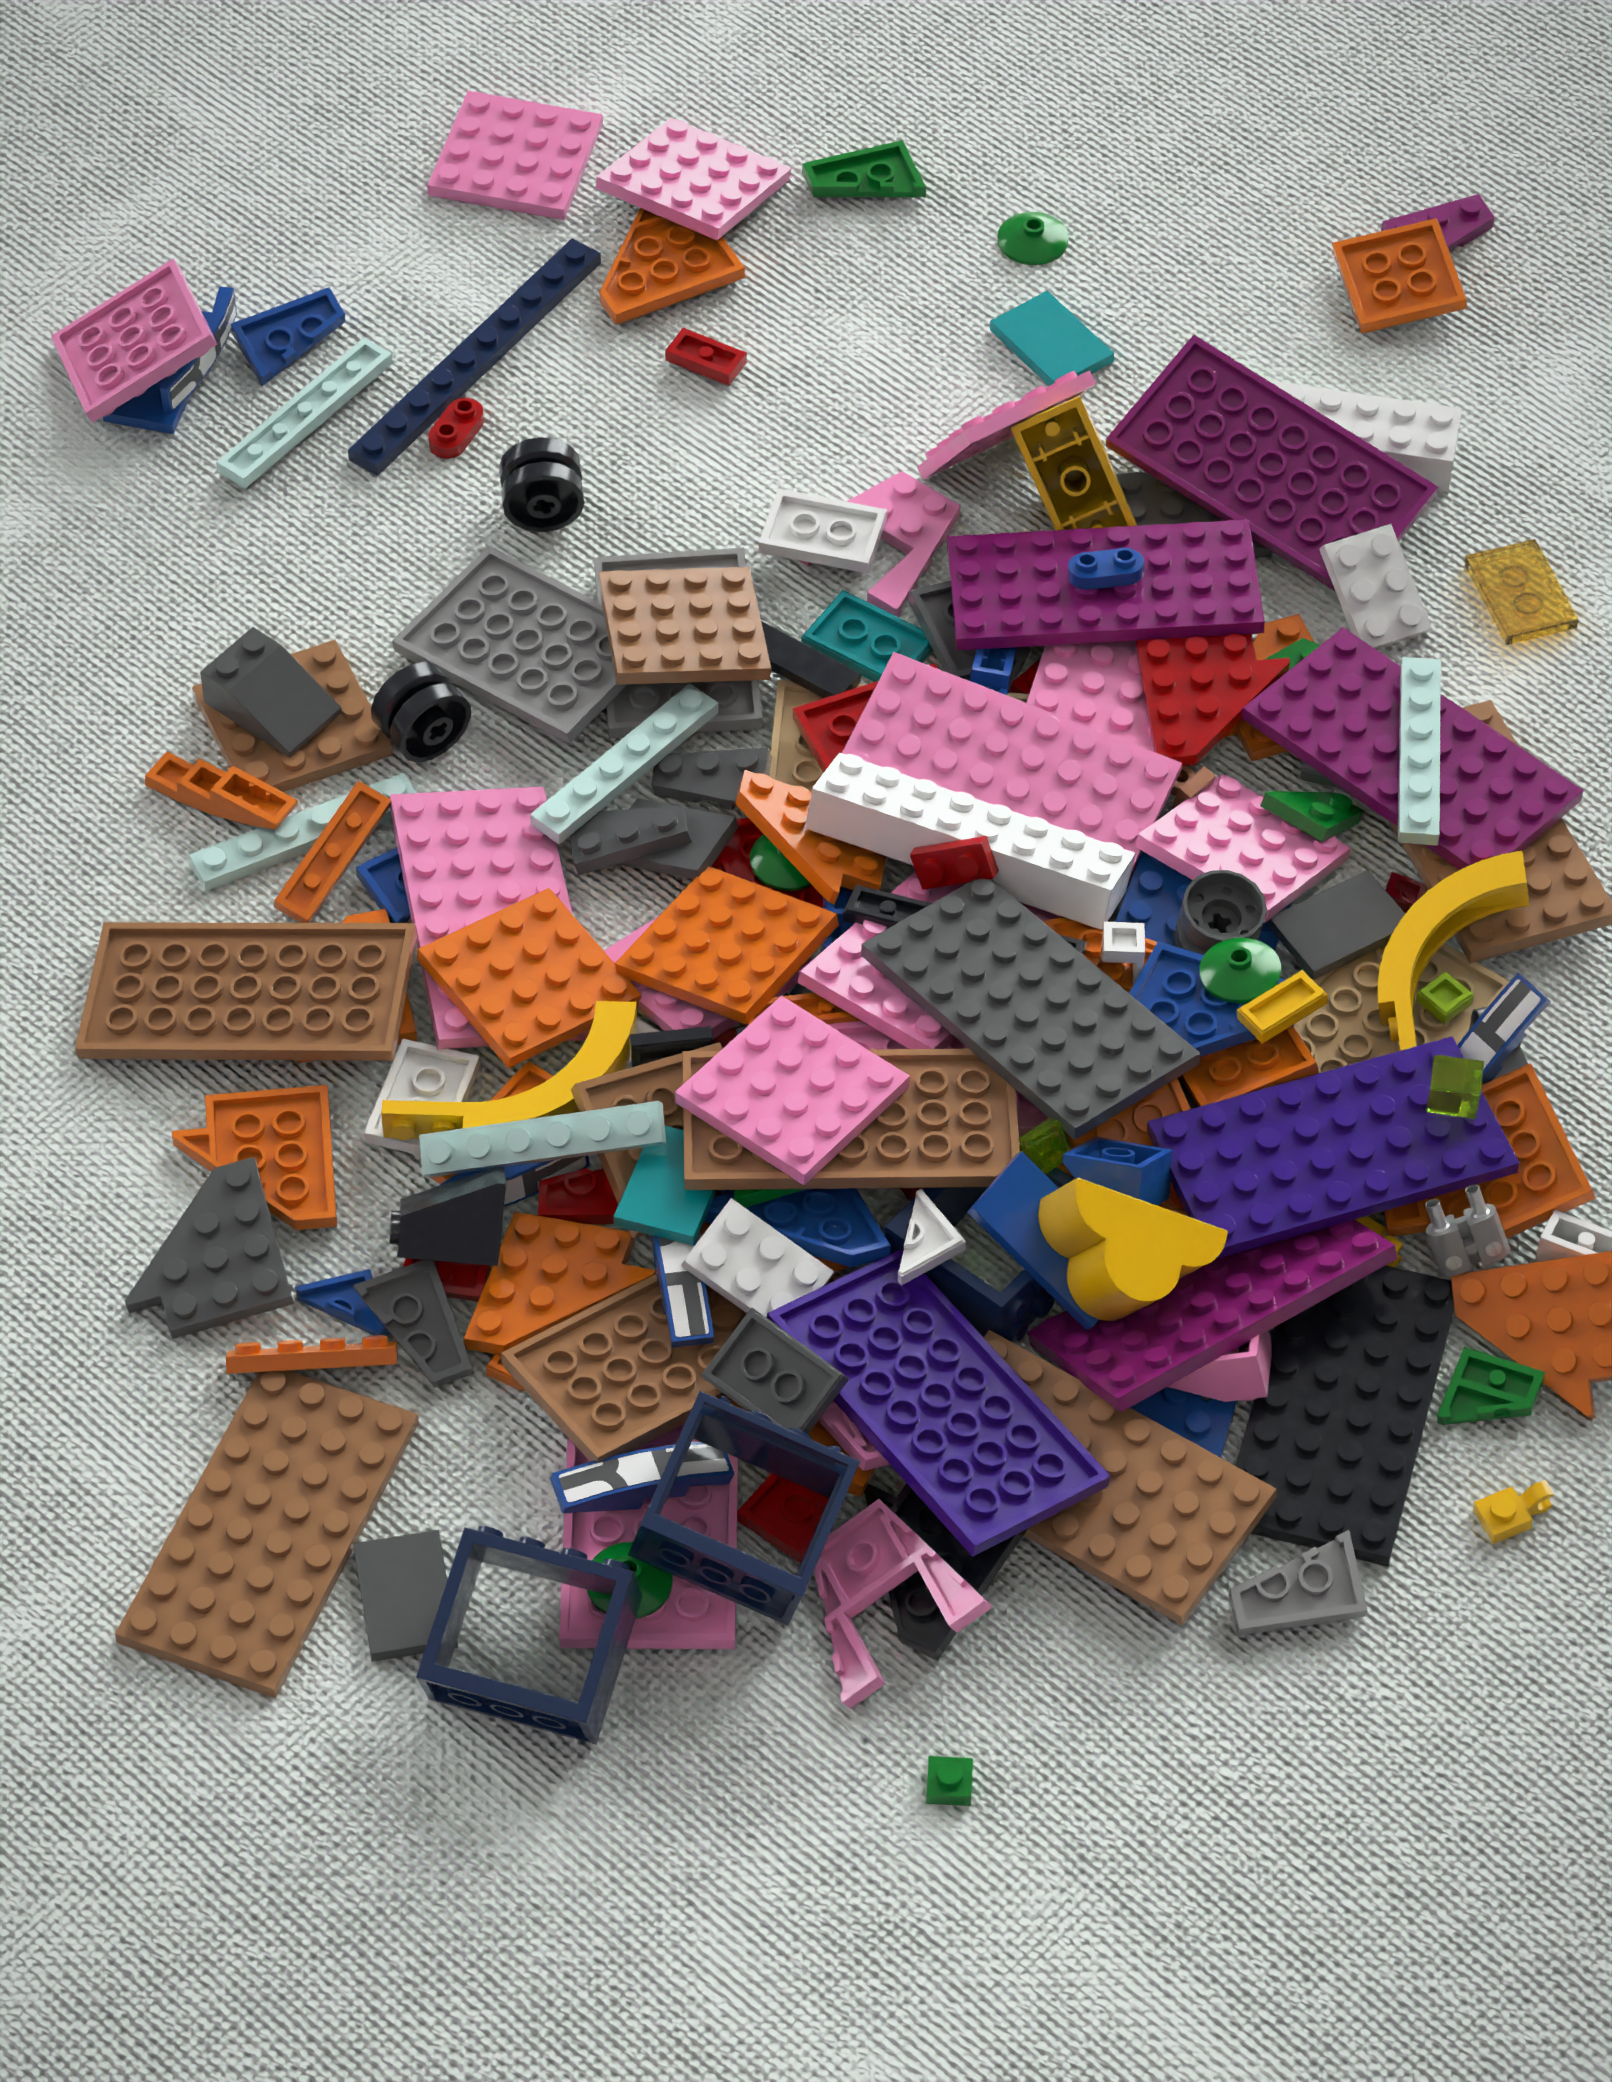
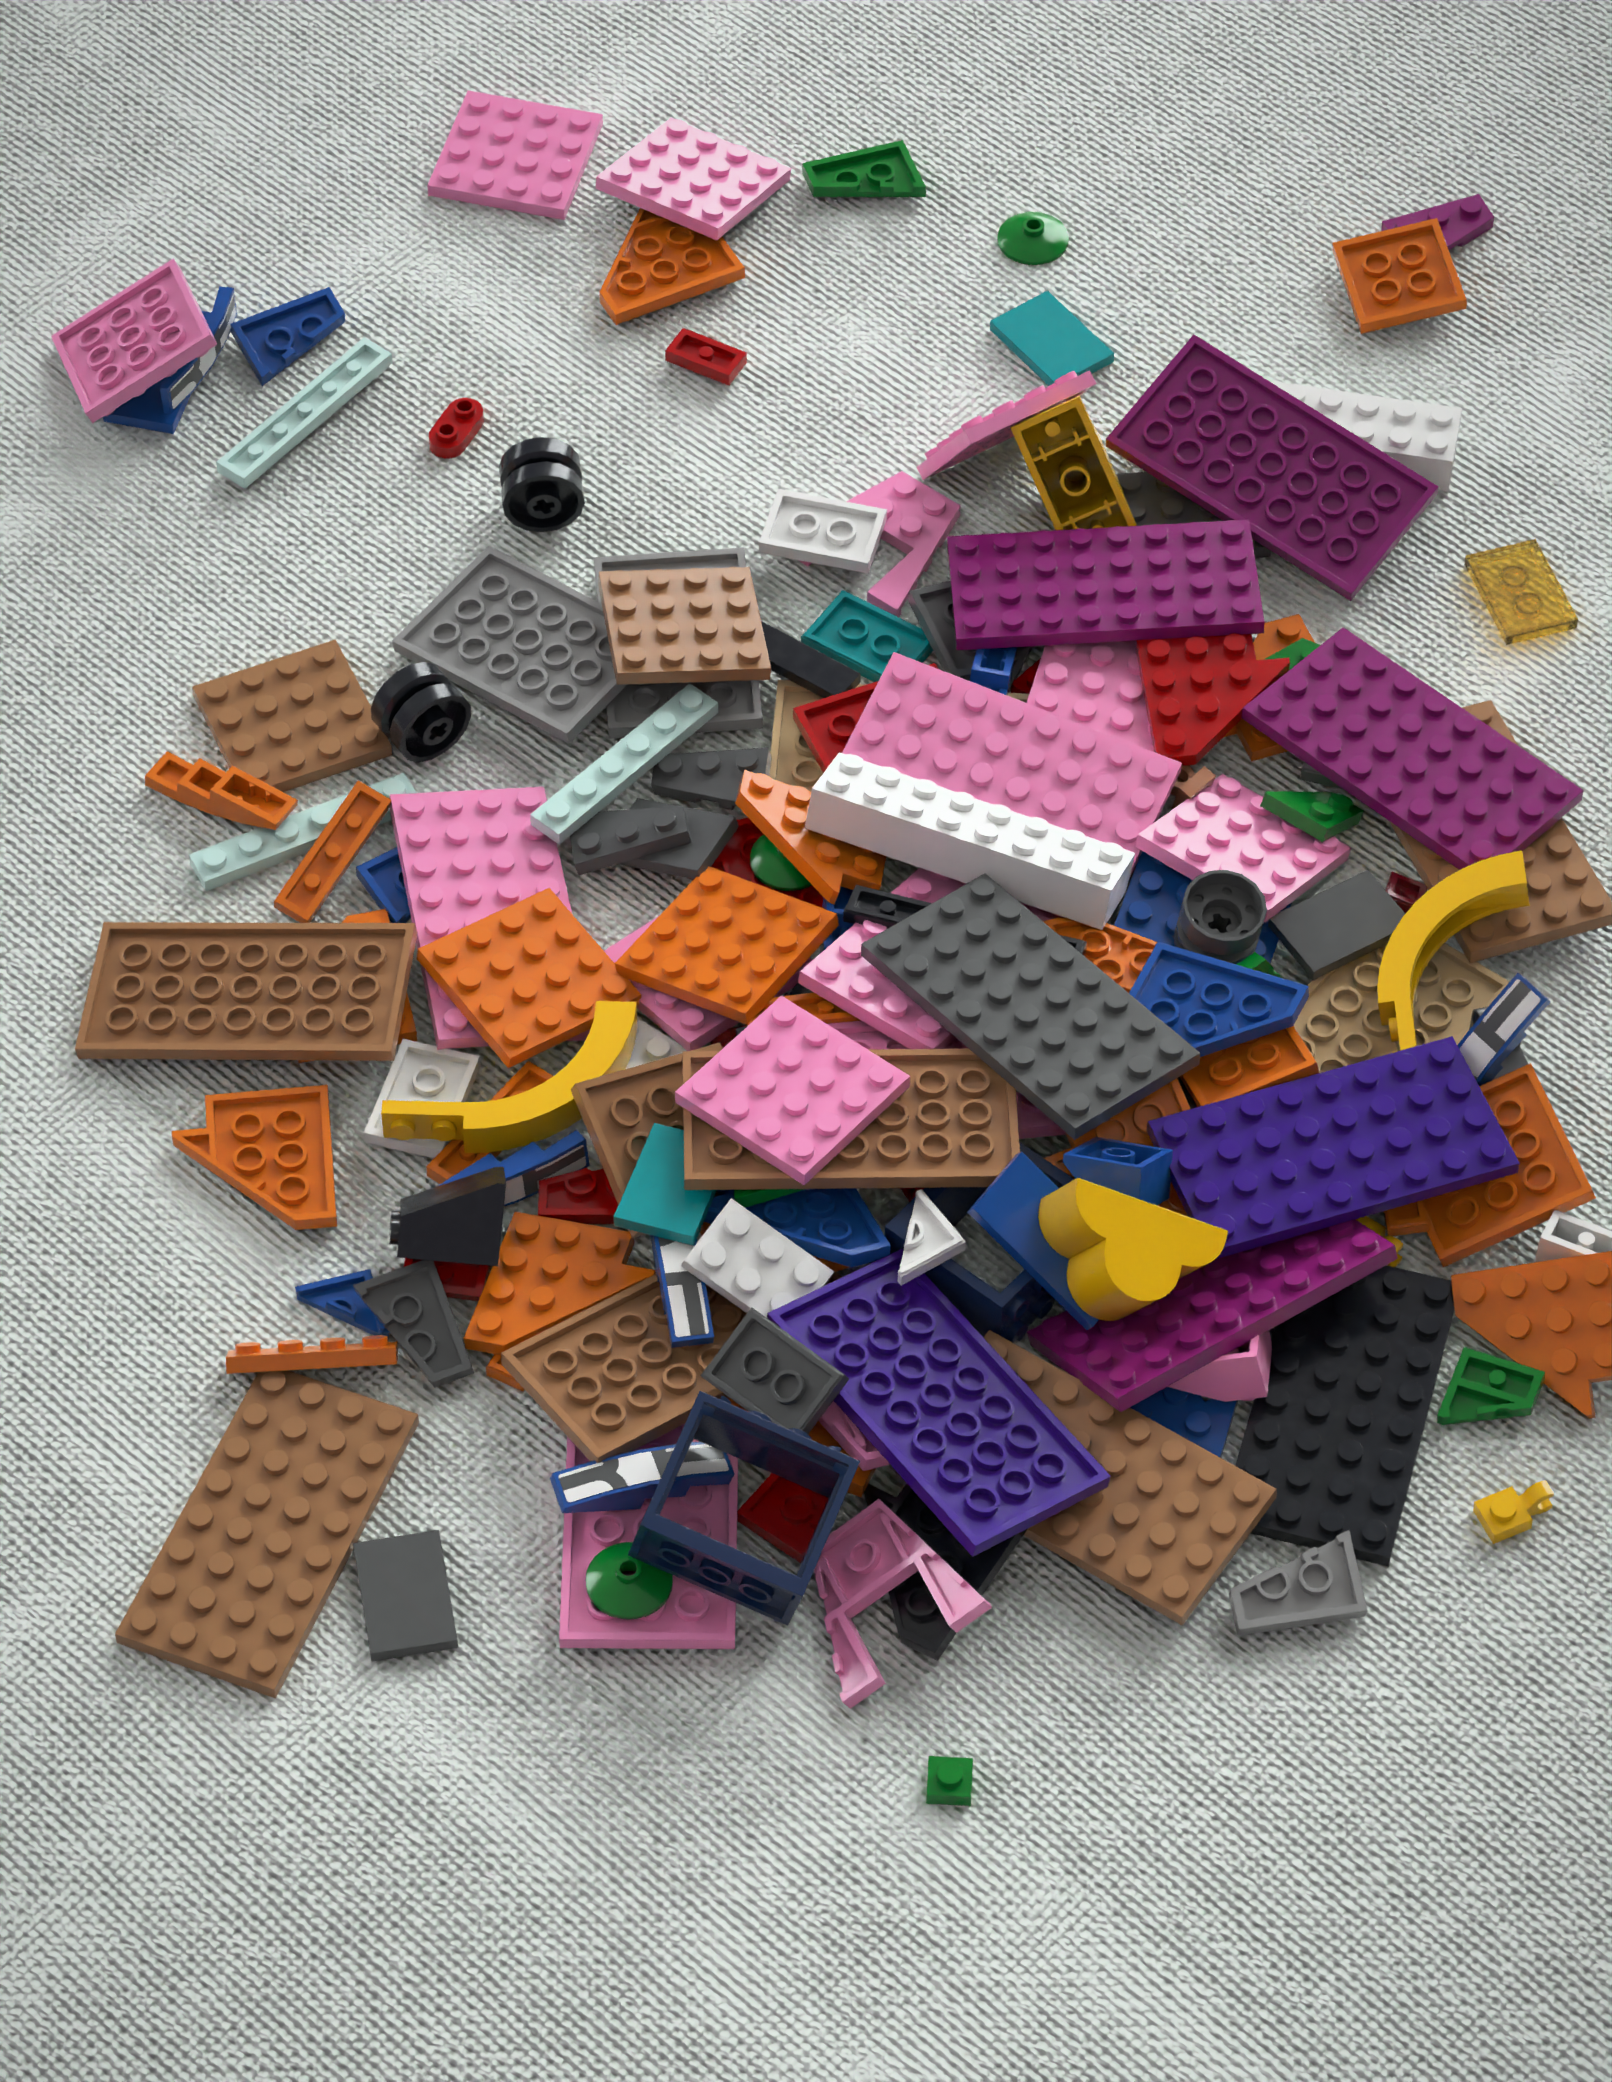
dark grey wing [125,1157,294,1339] -> none
dark grey slope [200,627,342,758] -> none
dark blue plate [348,238,601,476] -> none
dark blue window [416,1526,643,1745] -> none
light aqua plate [419,1101,666,1178] -> none
black tile [630,1026,713,1067] -> none
red plate [910,836,999,890] -> none
clear neon green tile [1018,1118,1070,1174] -> none
blue plate [1068,548,1144,590] -> none
white panel [1100,921,1145,984] -> none
green dish [1199,938,1281,1003] -> none
yellow tile [1237,970,1328,1044] -> none
white plate [1319,524,1432,649] -> none
light aqua plate [1398,657,1441,846] -> none
lime tile [1416,971,1474,1025] -> none
light grey piece [1425,1185,1510,1276] -> none
clear neon green panel [1426,1055,1484,1119] -> none

